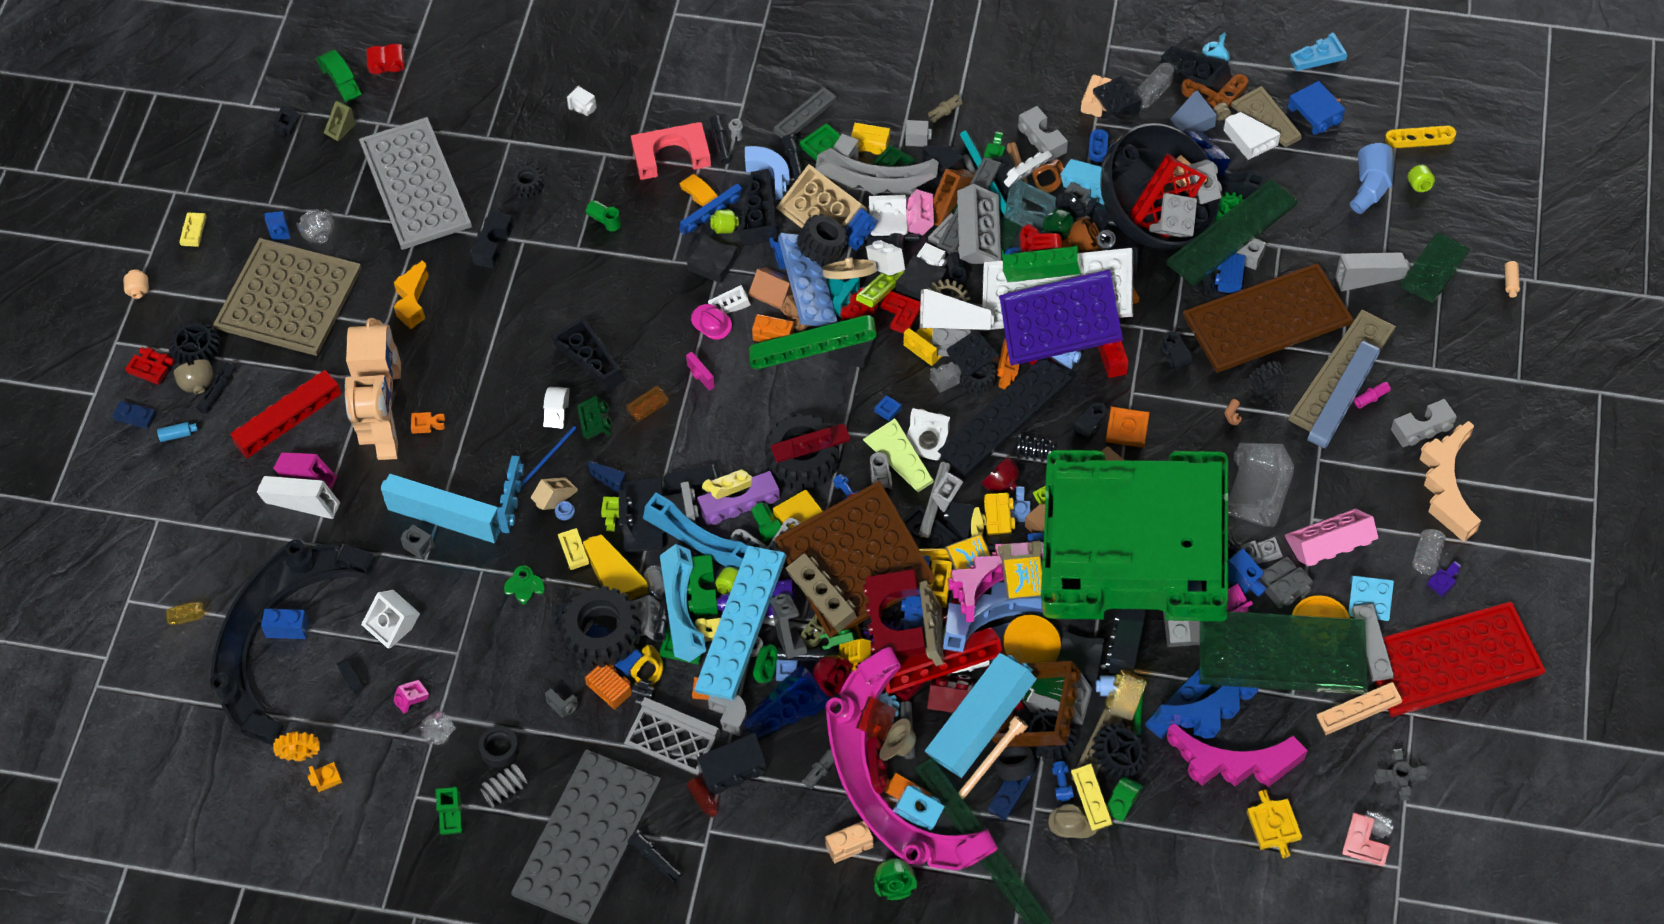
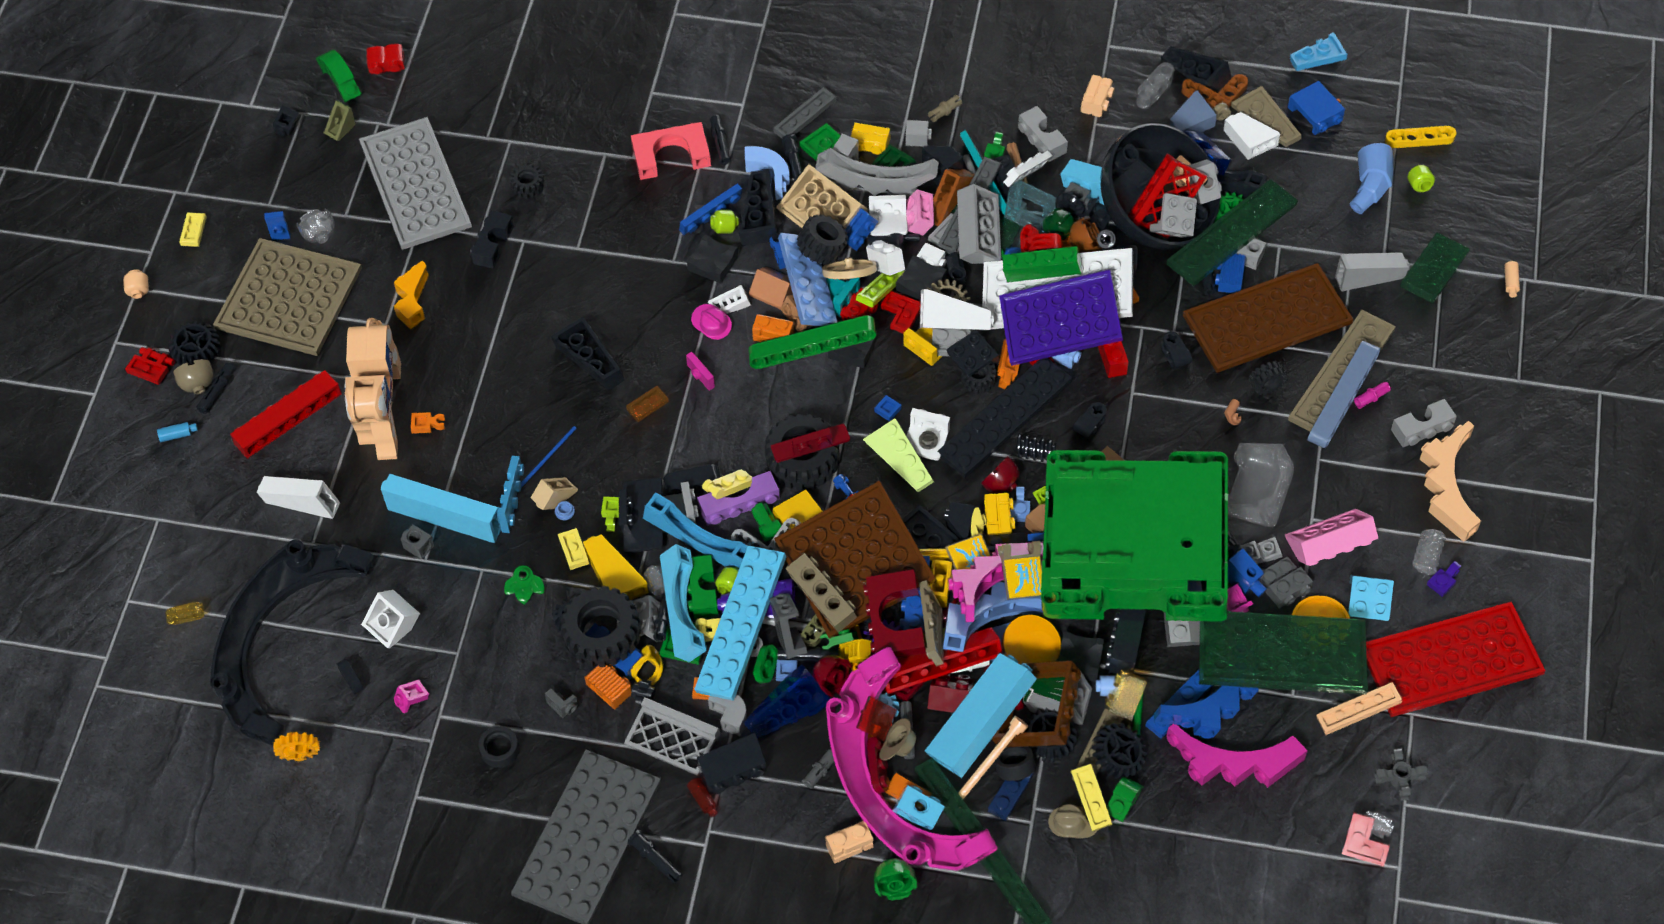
dark blue plate [112,401,156,429] -> none
blue brick [261,609,309,639] -> none
dark pink slope [273,453,337,490] -> none
light orange bracket [307,762,342,792] -> none
clear brick [419,711,456,745] -> none
green brick [436,787,462,835] -> none
light grey piece [480,764,527,807] -> none
white brick [543,386,570,428] -> none
white brick [567,86,596,116] -> none
dark green bracket [577,396,612,440] -> none
green piece [585,200,621,231] -> none
dark blue slope [588,461,627,493] -> none
light orange slope [679,174,717,206] -> none
light grey pin [729,119,743,141] -> none
light grey piece [870,452,892,489] -> none
light grey axle [919,461,950,538] -> none
clear brick [930,362,961,393] -> none
light grey slope [931,472,963,512] -> none
dark orange piece [1033,159,1064,193] -> none
blue bar [1052,761,1074,802] -> none
blue plate [1088,129,1108,162] -> none
black bracket [1093,76,1141,116] -> none
orange plate [1106,407,1150,448] -> none
medium azure piece [1202,32,1230,63] -> none
yellow plate [1247,790,1302,858] -> none
light grey plate [1352,604,1394,682] -> none

